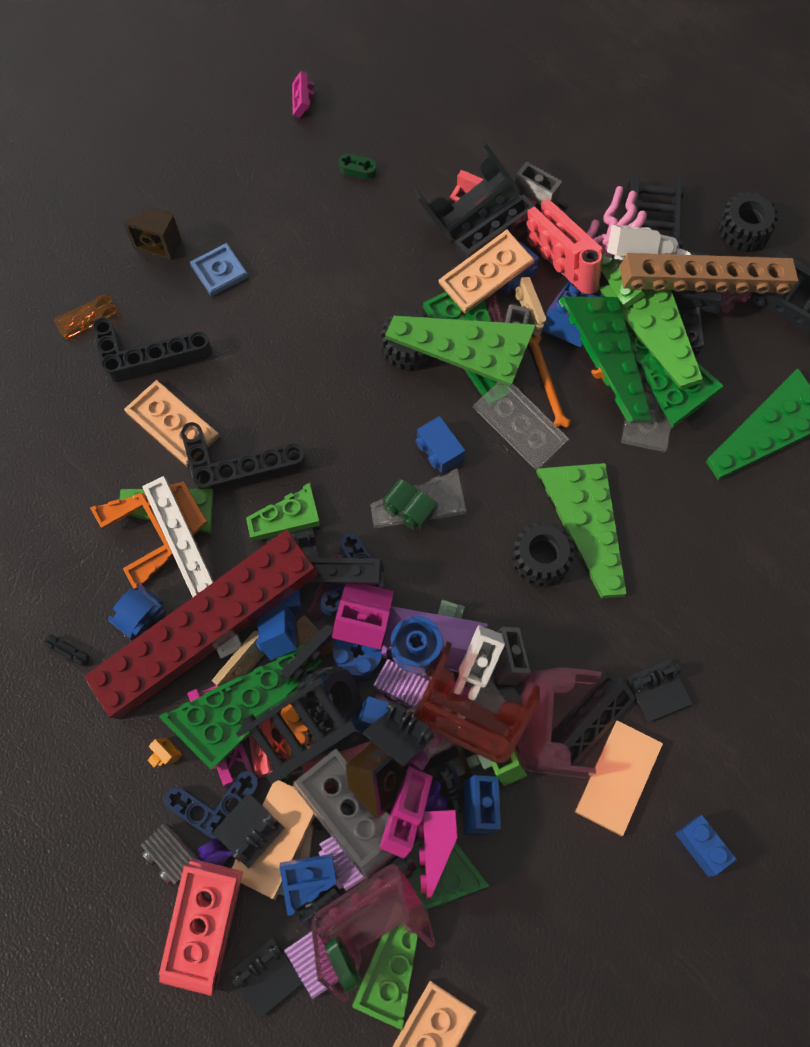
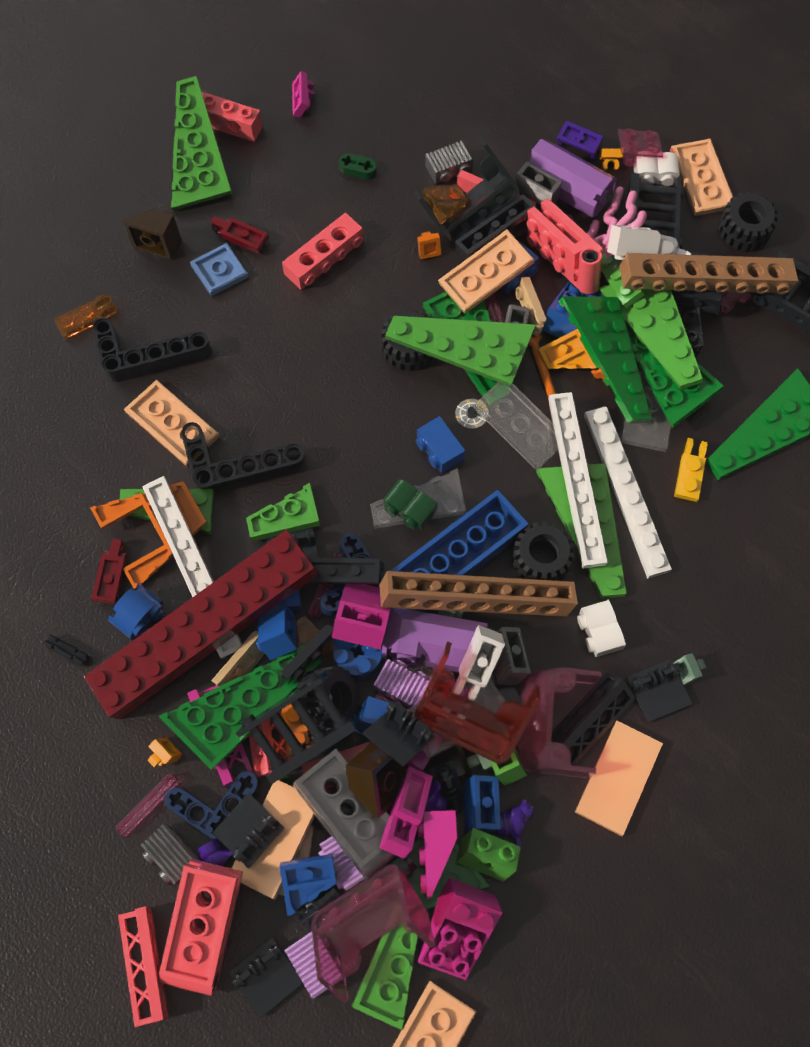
dark green beam [324,936,362,992] -> none
blue brick [391,616,443,674] -> none
blue brick [675,815,736,877] -> none
none -> dark red hinge [91,539,127,605]
none -> clear pink axle [115,773,179,837]
none -> coral fence [118,906,169,1027]
none -> bright green wing [171,76,232,211]
none -> coral brick [201,91,263,142]
none -> dark red hinge [210,216,269,254]
none -> coral brick [282,213,363,290]
none -> medium nougat brick [379,571,578,617]
none -> blue brick [391,490,528,612]
none -> orange tile [417,231,441,259]
none -> dark pink slope [418,877,503,980]
none -> clear orange wing [422,185,468,224]
none -> flat silver brick [425,140,473,184]
none -> light grey piece [455,399,488,429]
none -> bright green brick [456,828,521,882]
none -> dark purple animal [495,799,533,849]
none -> medium lavender brick [530,139,617,217]
none -> light orange wing [539,329,596,369]
none -> white plate [548,392,608,569]
none -> dark purple hinge [557,120,603,160]
none -> white brick [577,600,626,657]
none -> white plate [584,406,672,579]
none -> light orange tile [599,149,623,170]
none -> clear pink hinge [618,129,663,166]
none -> white brick [633,152,680,186]
none -> light nougat tile [670,139,733,216]
none -> sand green tile [673,653,707,685]
none -> yellow hinge [674,438,708,502]

